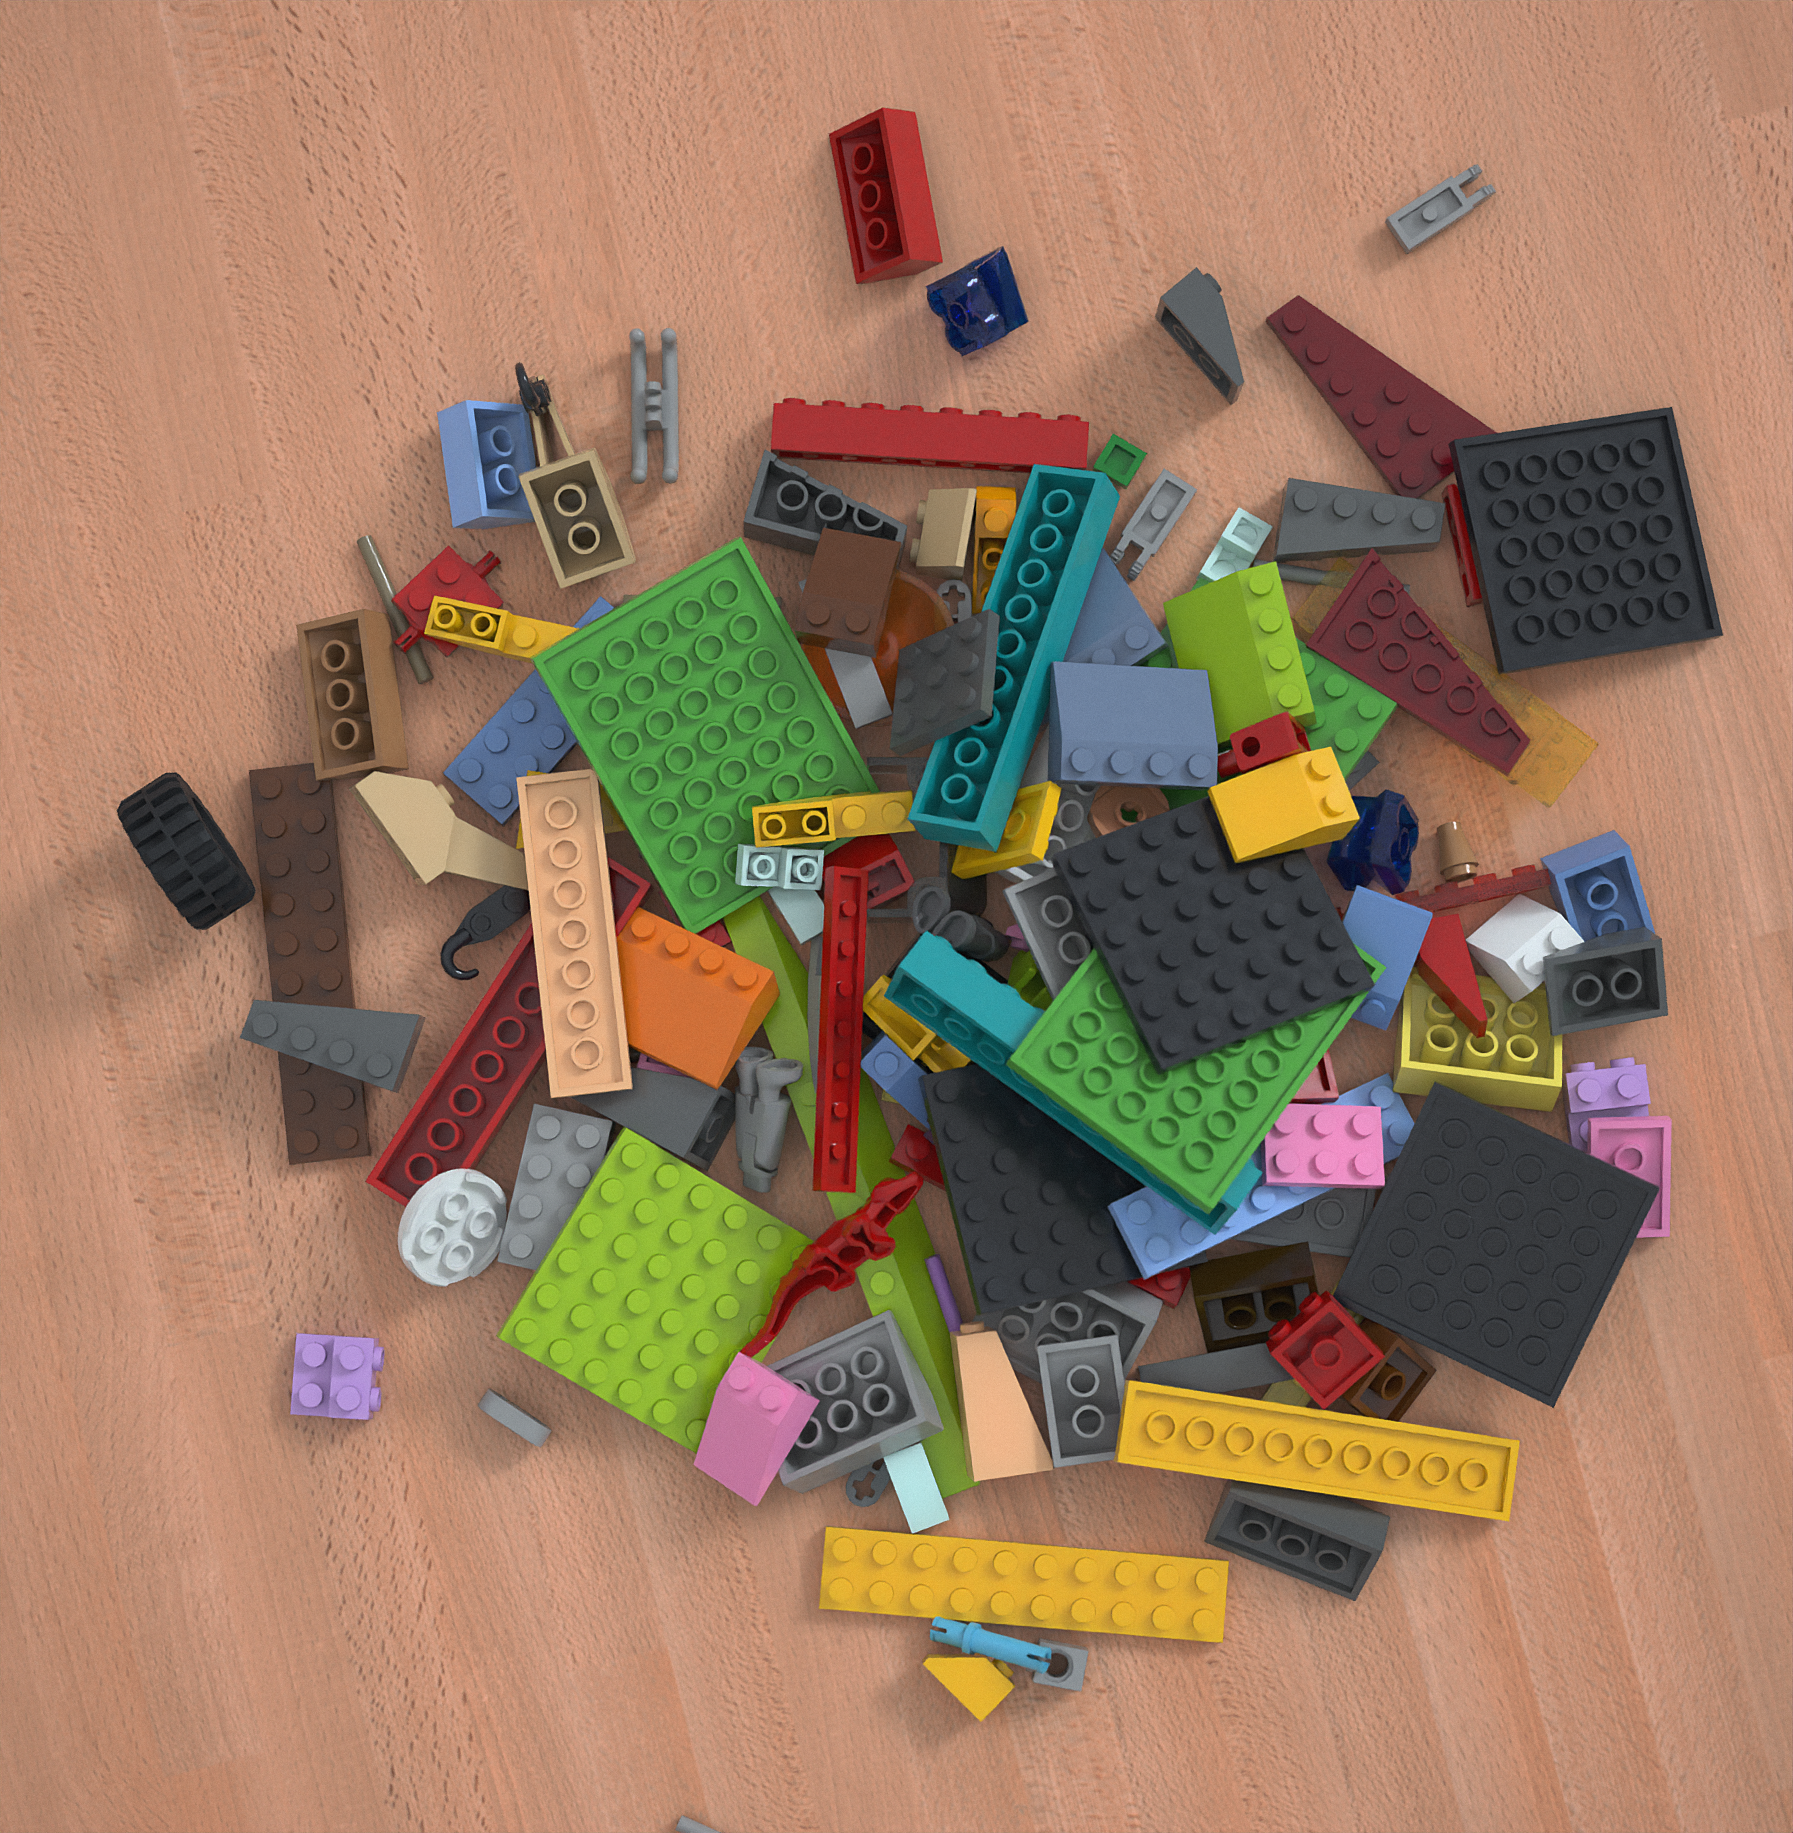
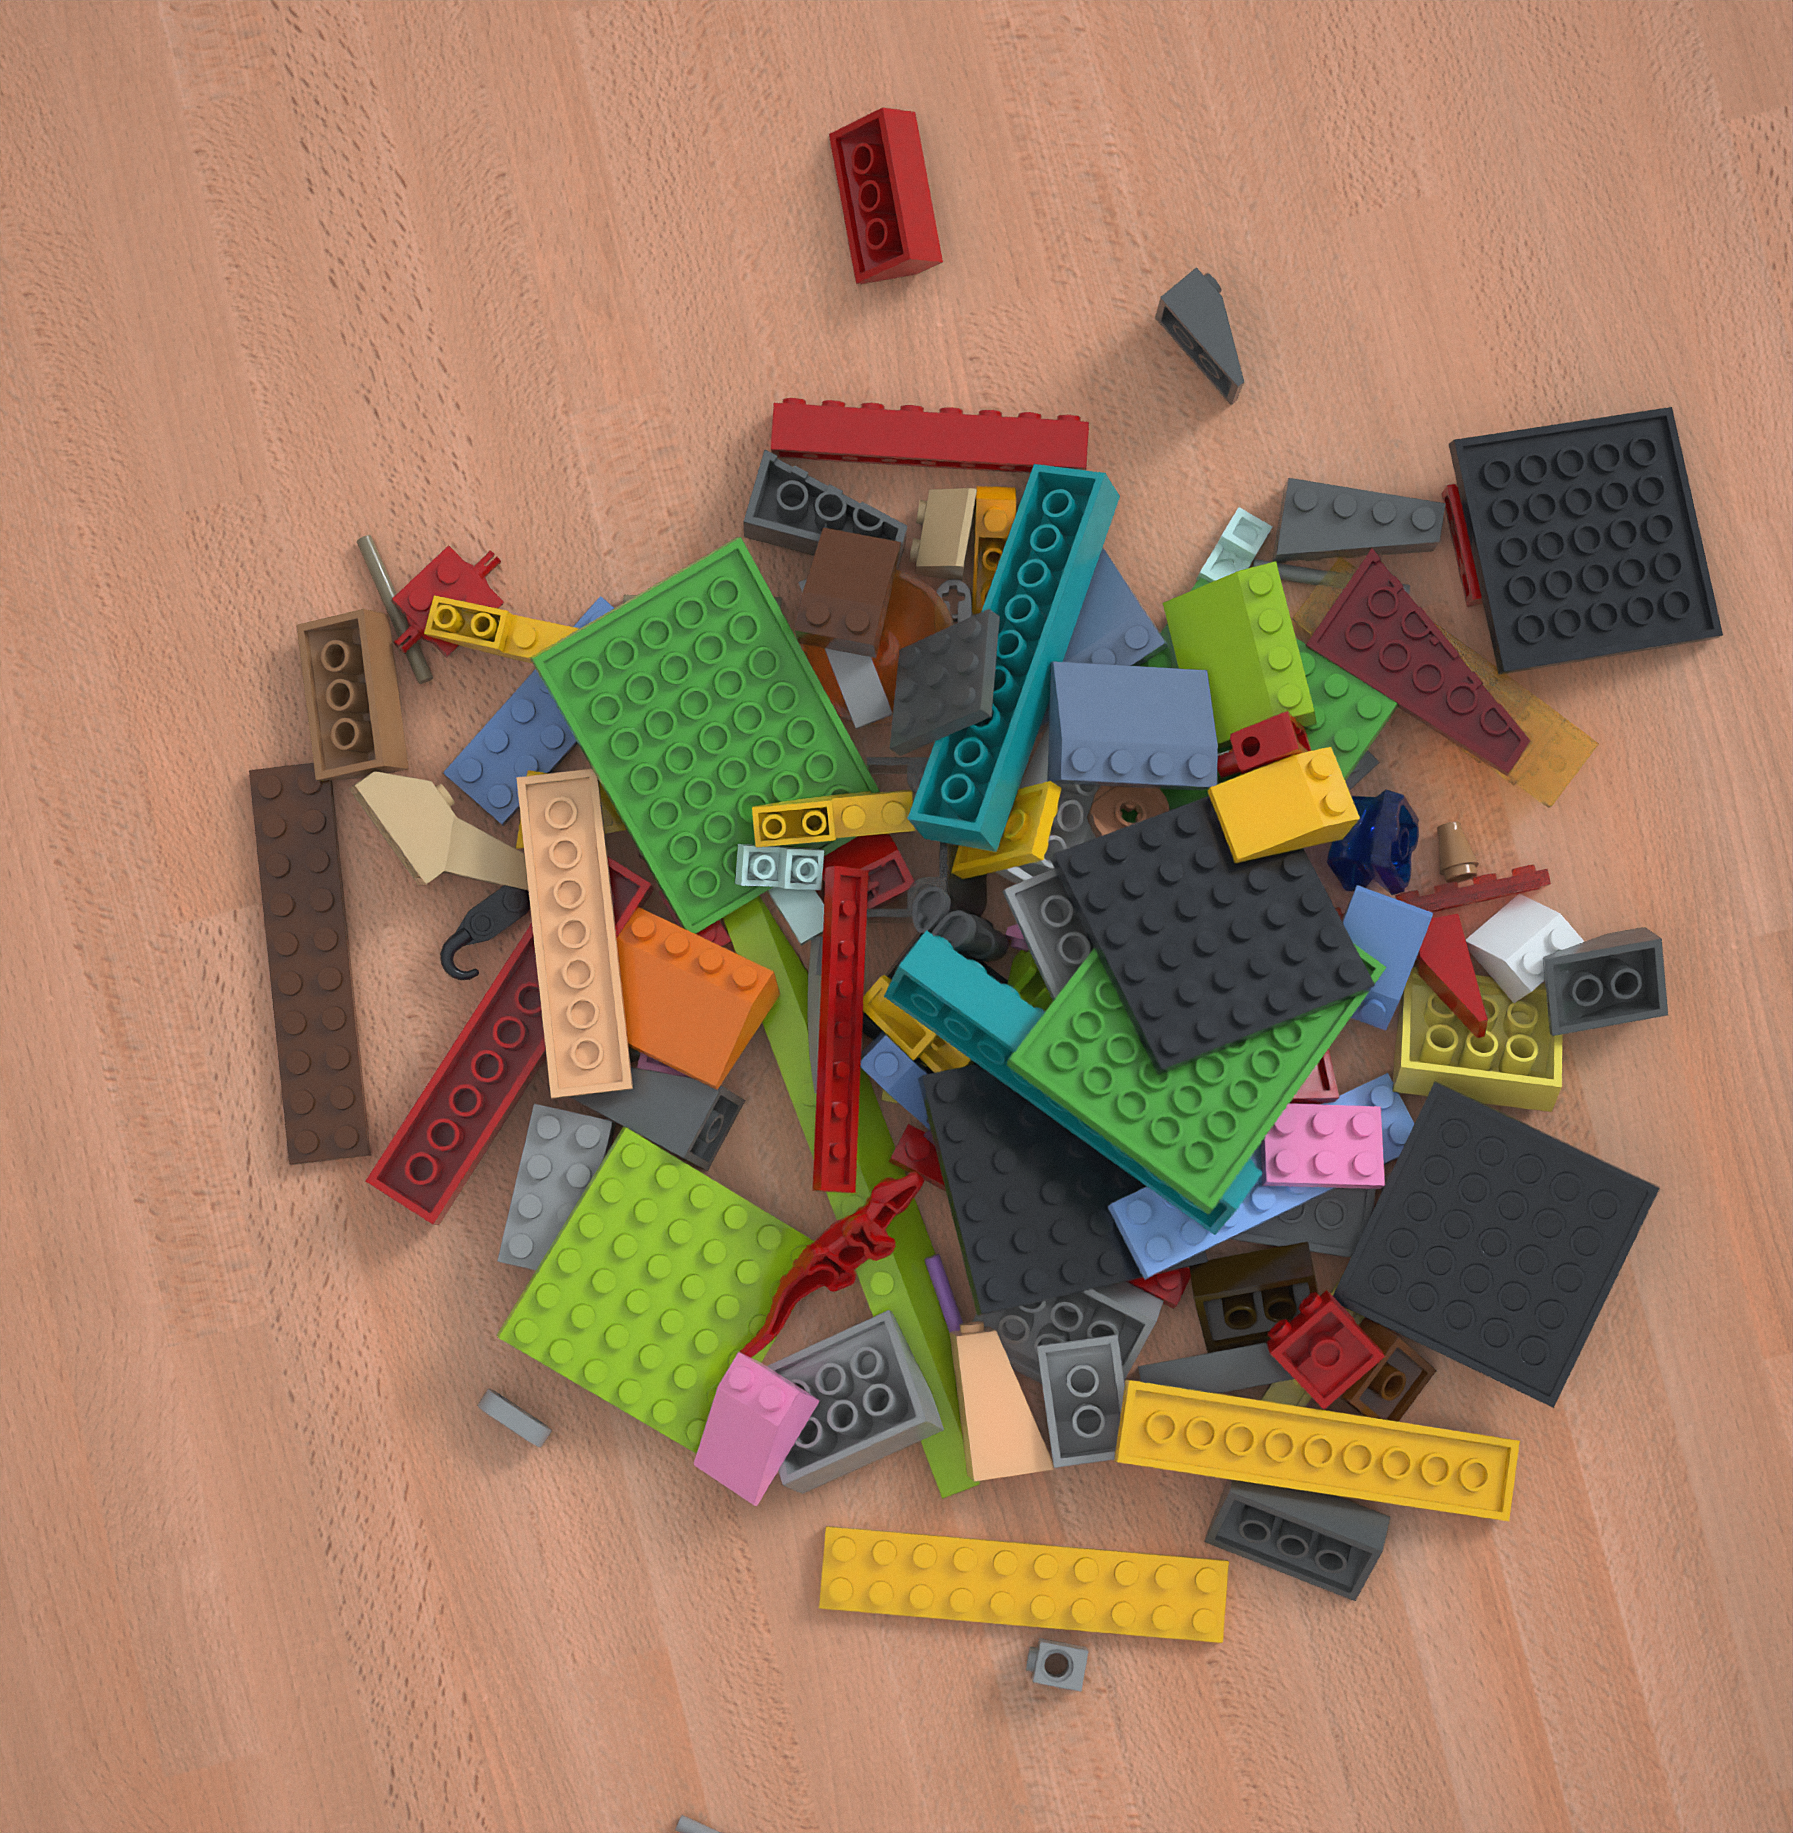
black tyre [117,772,256,930] -> none
dark grey wedge [240,1000,426,1093] -> none
lavender plate [290,1333,384,1420] -> none
white tile [398,1169,508,1287] -> none
light blue slope [437,400,536,529] -> none
tan slope [515,362,636,589] -> none
light grey piece [629,328,679,484] -> none
light grey piece [735,1047,803,1193] -> none
dark grey beam [846,1450,900,1507] -> none
light aqua slope [883,1443,950,1534] -> none
yellow slope [922,1654,1015,1722] -> none
clear blue piece [926,246,1029,357] -> none
medium azure pin [930,1616,1052,1674] -> none
green plate [1092,434,1147,490] -> none
light grey hinge [1110,469,1197,581] -> none
dark red wing [1266,295,1497,499] -> none
light grey hinge [1385,164,1496,254] -> none
medium blue slope [1540,830,1655,942] -> none
lavender plate [1562,1057,1651,1152] -> none
bright pink plate [1587,1116,1672,1238] -> none

